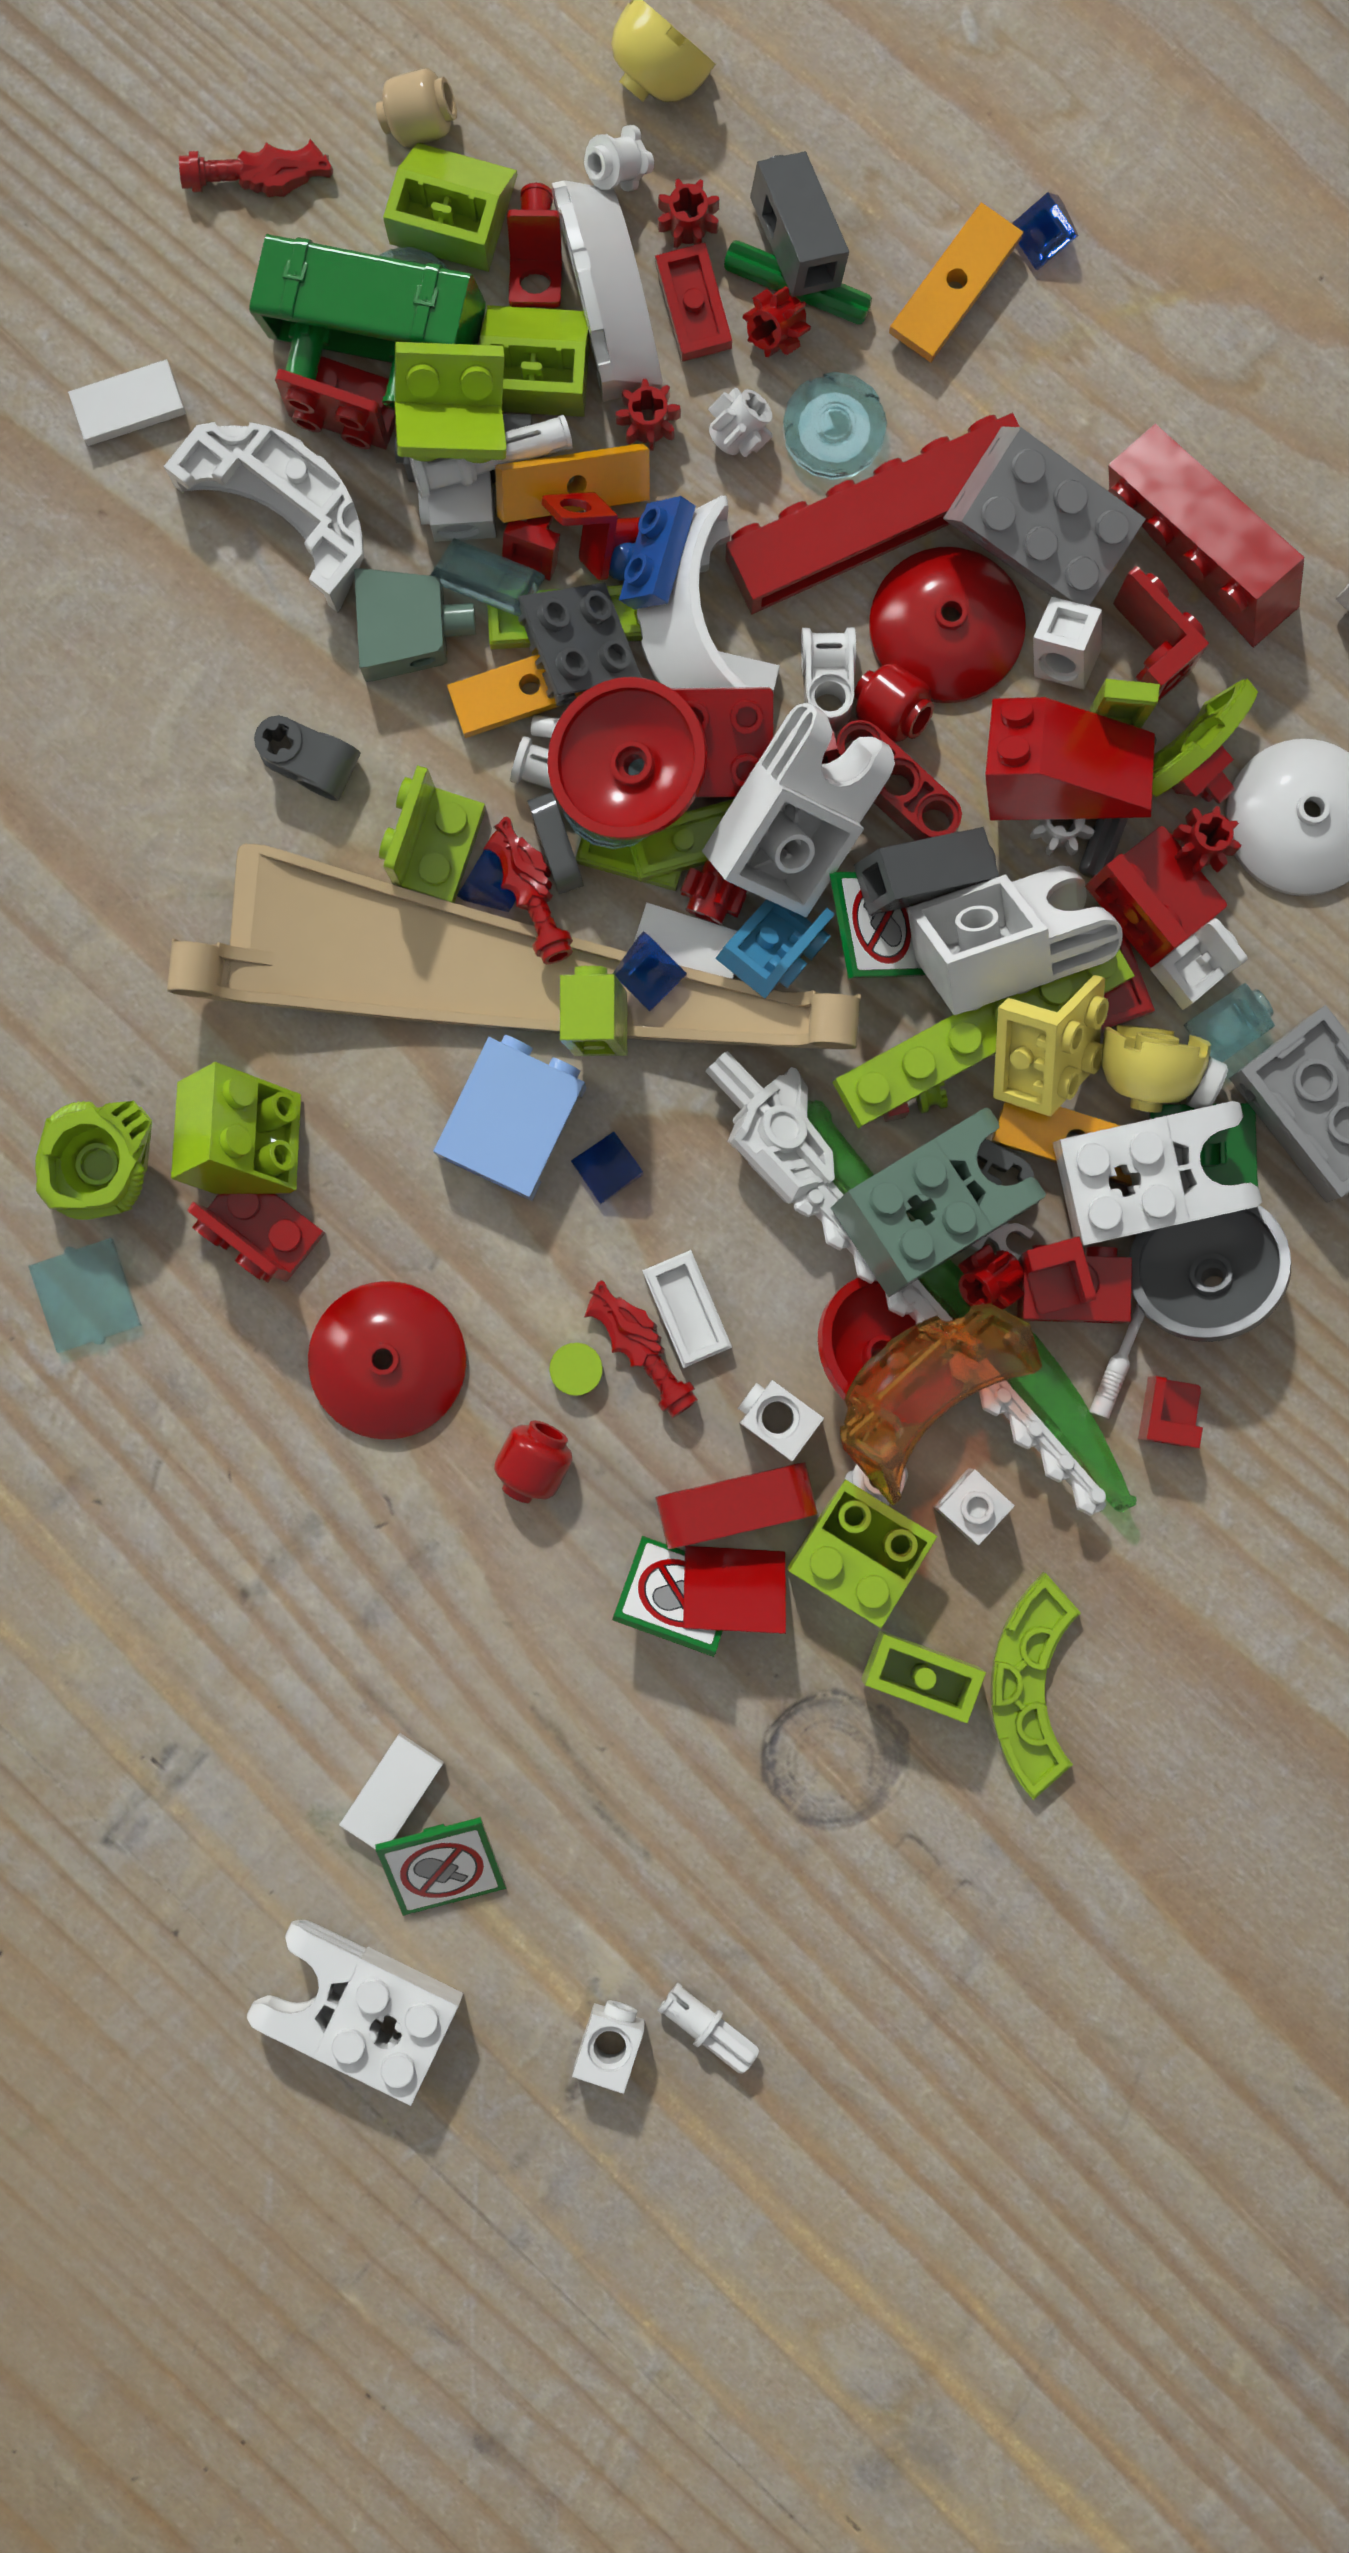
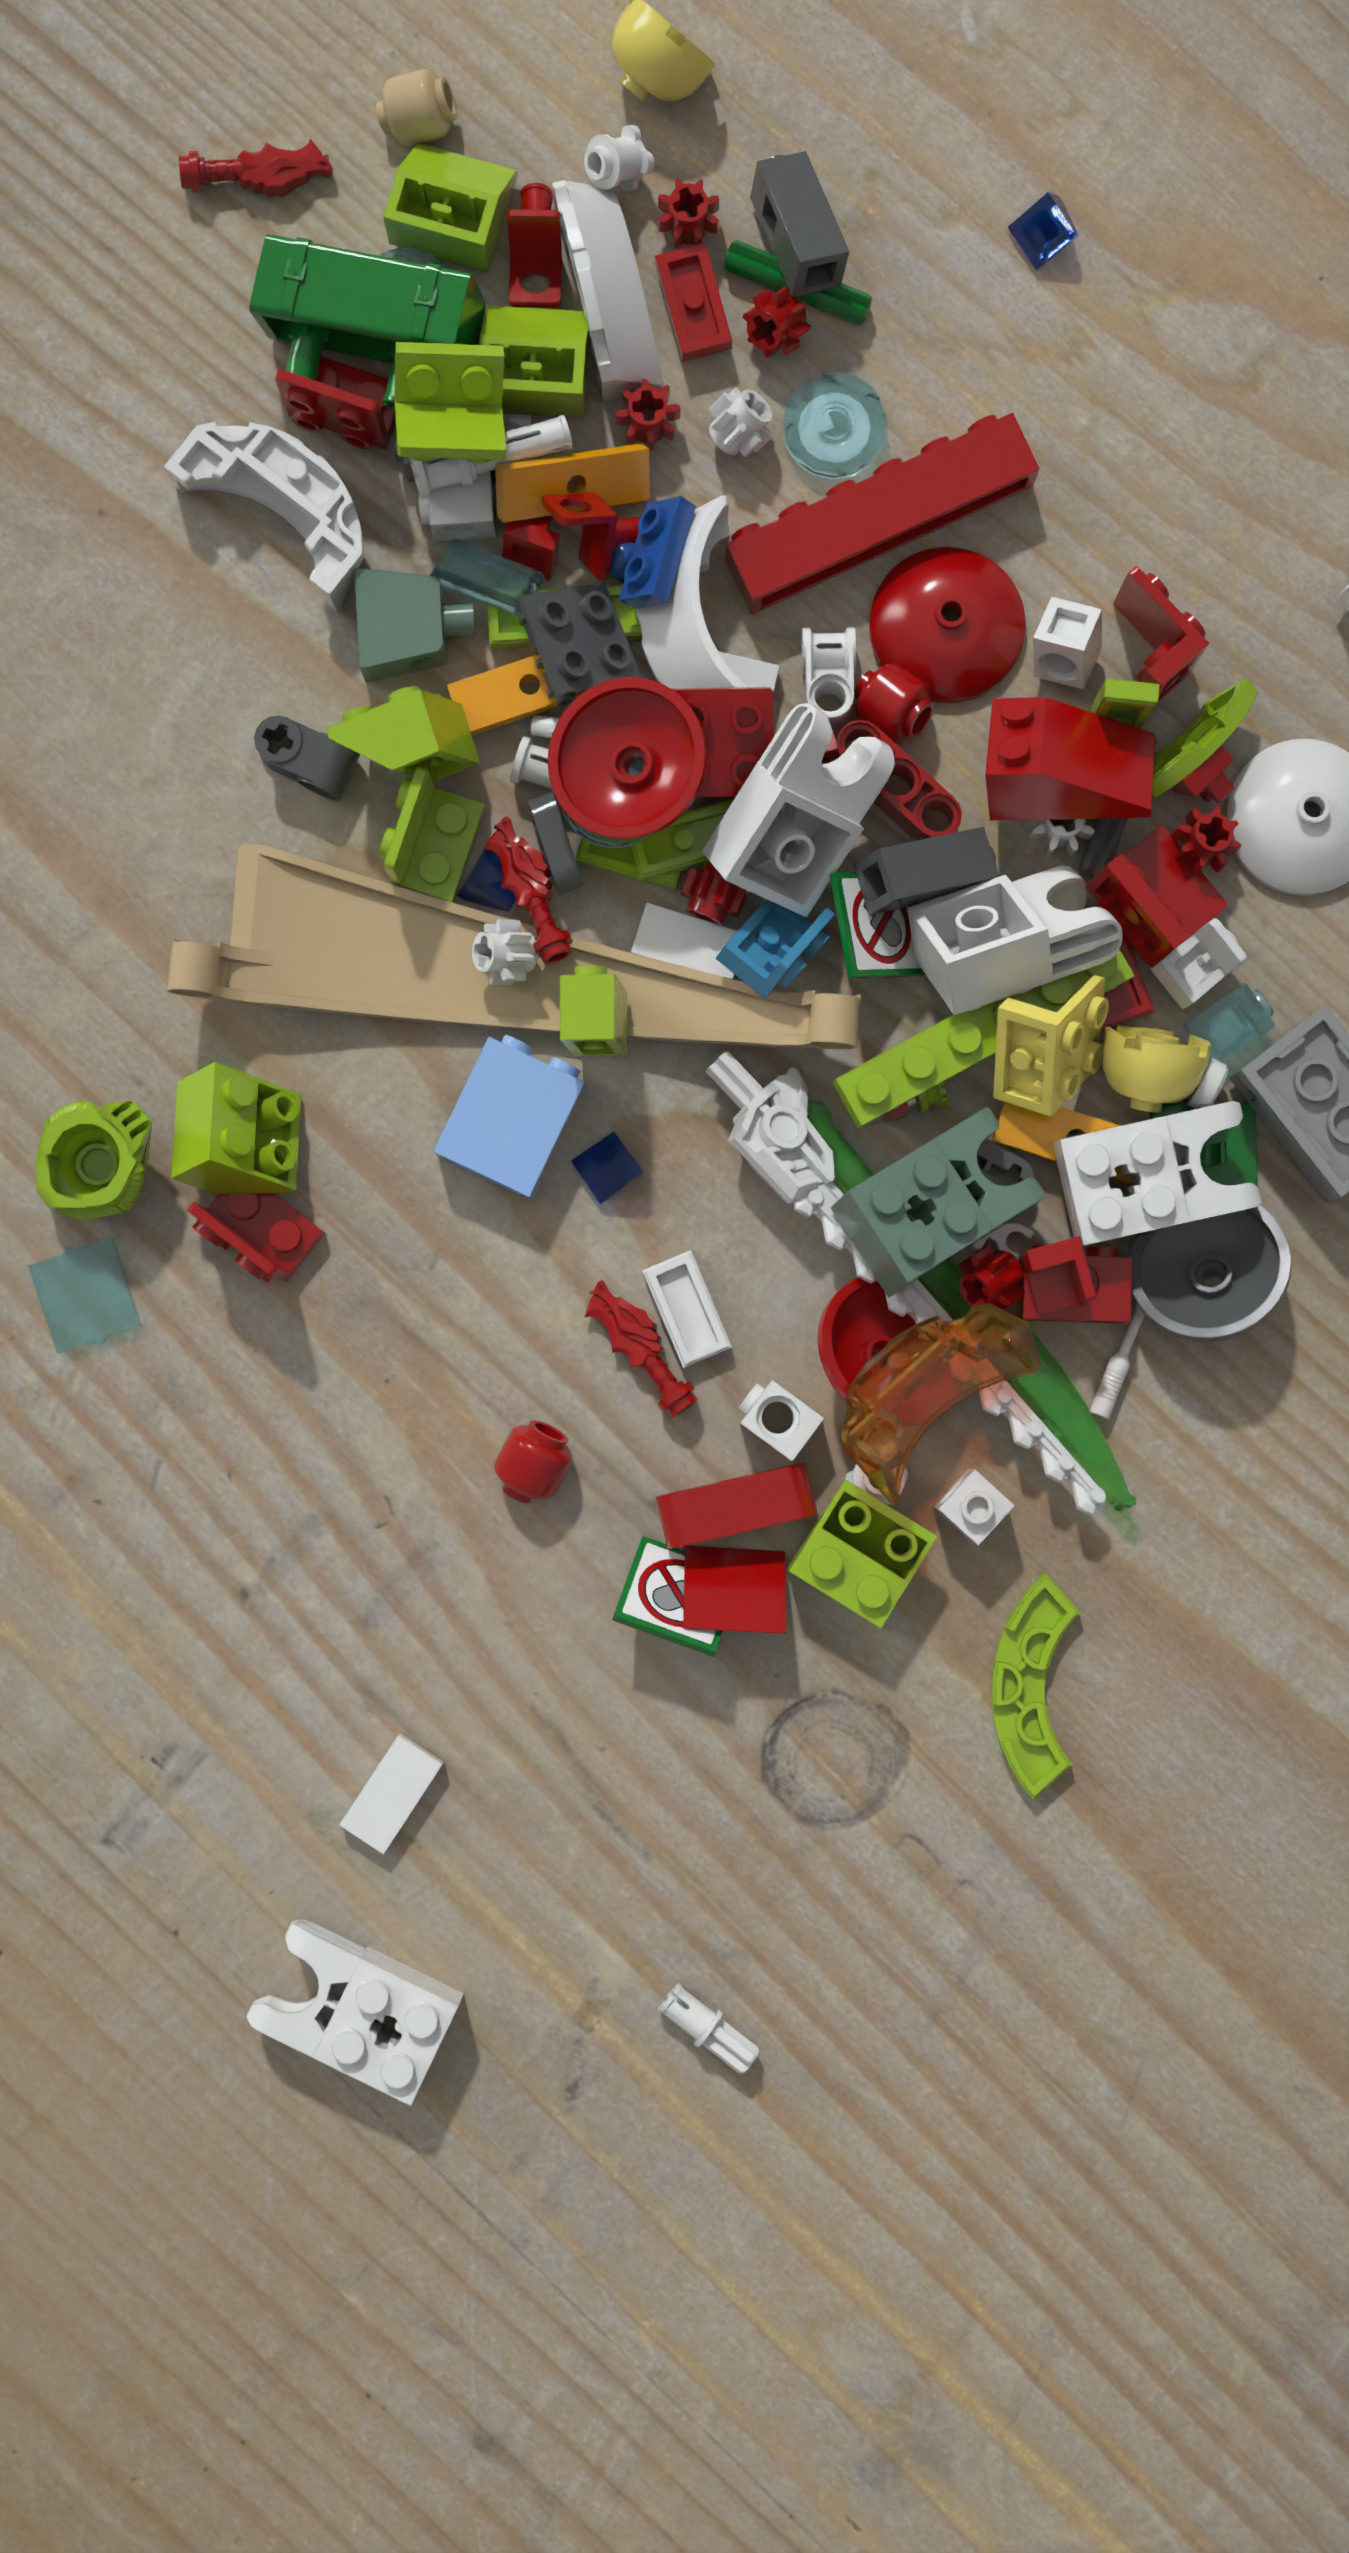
white tile [68,359,186,446] -> none
red dish [308,1281,467,1440] -> none
piece [375,1817,506,1916] -> none
lime tile [549,1343,603,1396] -> none
white brick [572,2000,645,2094] -> none
clear blue slope [613,931,687,1011] -> none
lime brick [861,1630,986,1724] -> none
light orange tile [889,202,1023,363] -> none
light grey piece [943,427,1146,606] -> none
wedge [1108,423,1305,648] -> none
red panel [1138,1376,1203,1448] -> none
none -> lime slope [326,686,480,782]
none -> white gear [472,919,538,985]

